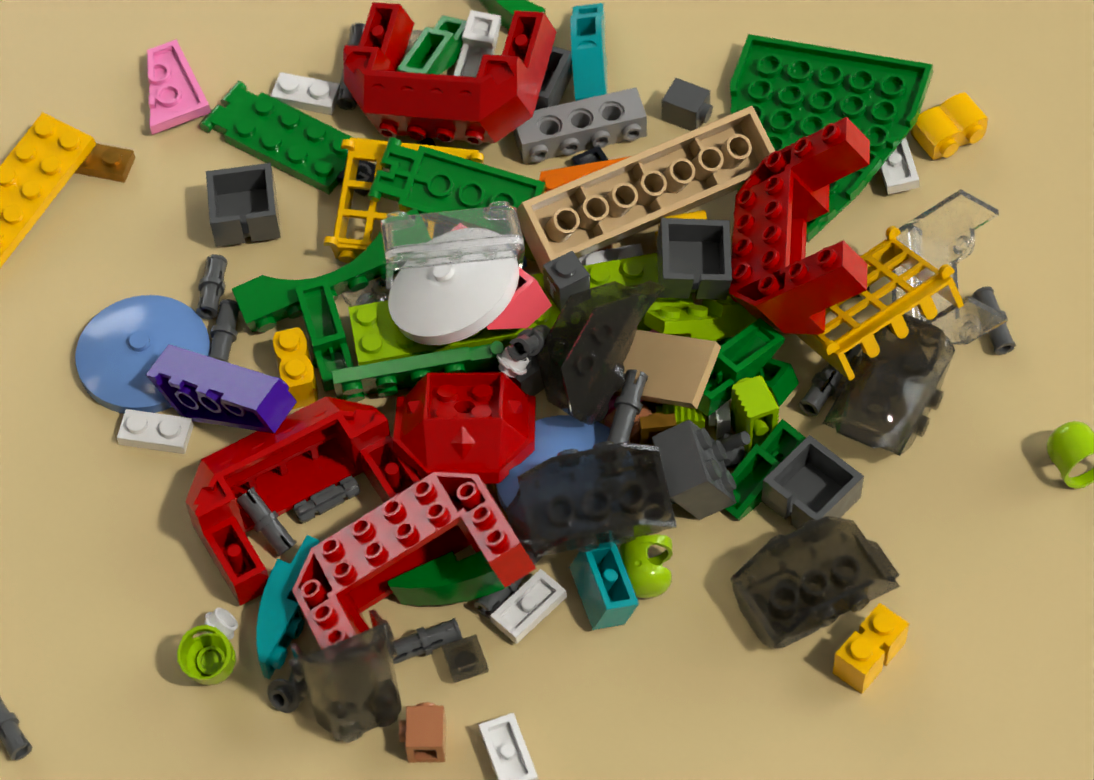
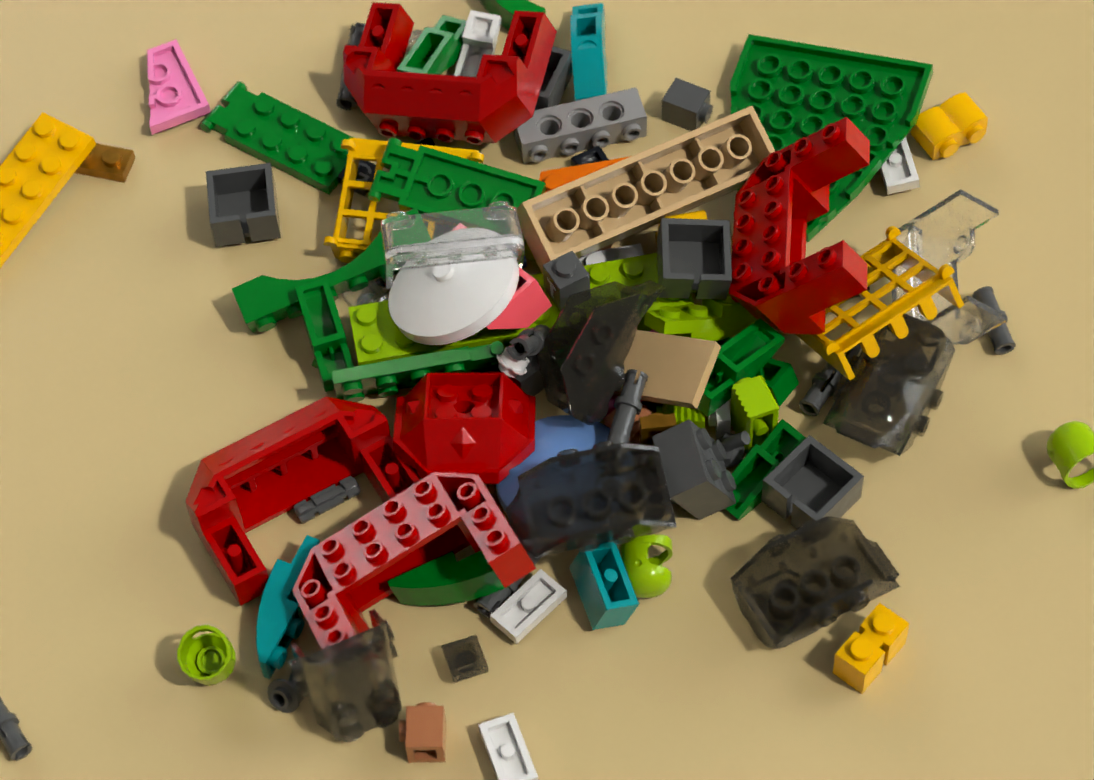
medium blue dish [75,295,211,414] -> none
white plate [117,409,194,454] -> none
dark purple wedge [146,344,297,433] -> none
dark grey pin [196,254,228,320] -> none
white plate [205,608,238,639] -> none
dark grey pin [208,299,240,363] -> none
dark grey pin [237,487,297,556] -> none
white plate [271,72,340,115] -> none
yellow brick [273,327,318,409] -> none
dark grey pin [367,618,463,675] -> none

